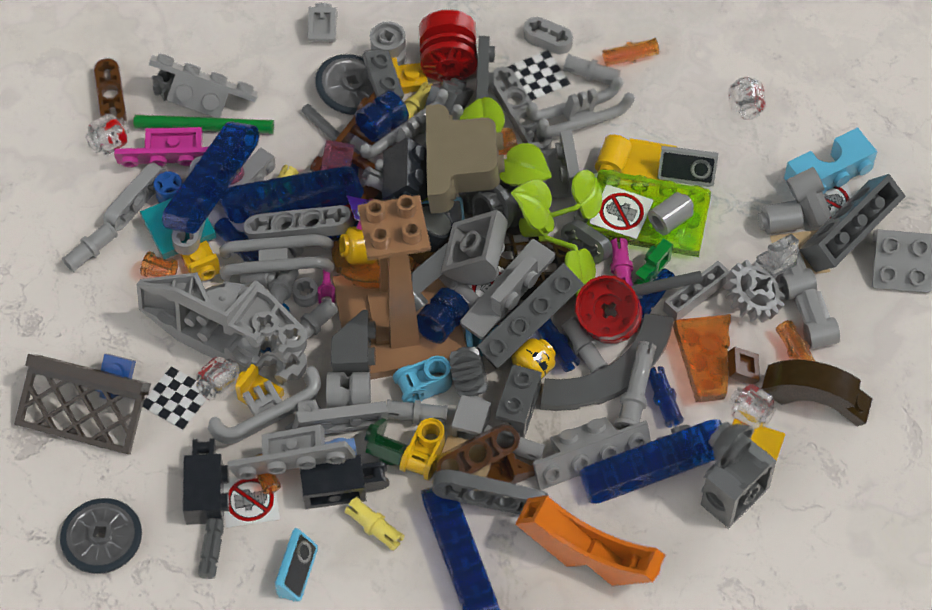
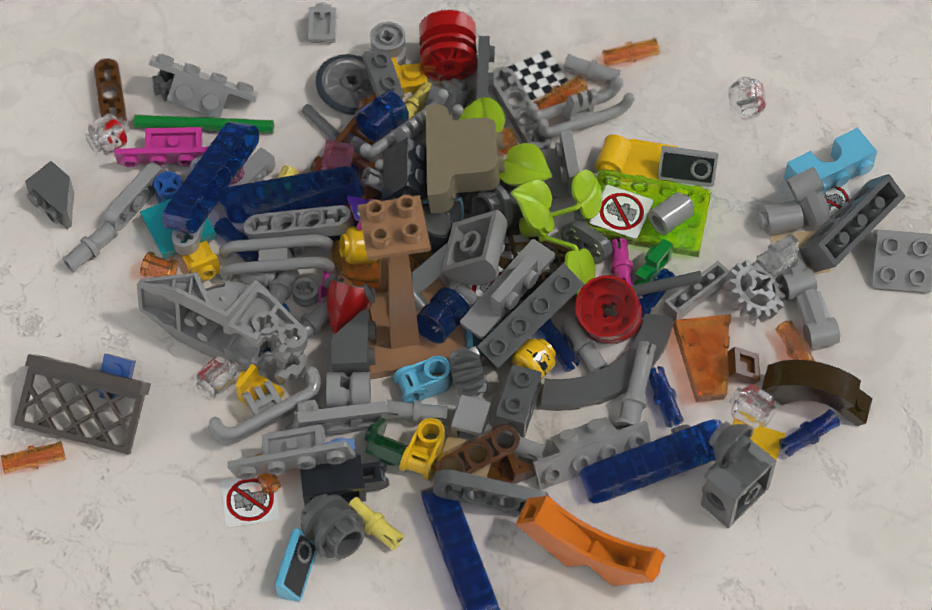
flat silver wheel [60,498,142,574] -> none
sticker [142,366,214,430] -> none
black brick [183,438,230,525] -> none
dark grey axle [198,518,224,579] -> none
light grey beam [524,17,573,54] -> none
none -> clear orange pin [0,441,66,474]
none -> dark grey slope [25,161,74,230]
none -> dark grey piece [300,494,364,559]
none -> red hat [324,273,376,335]
none -> clear orange pin [533,74,588,110]
none -> clear blue pin [779,409,840,457]

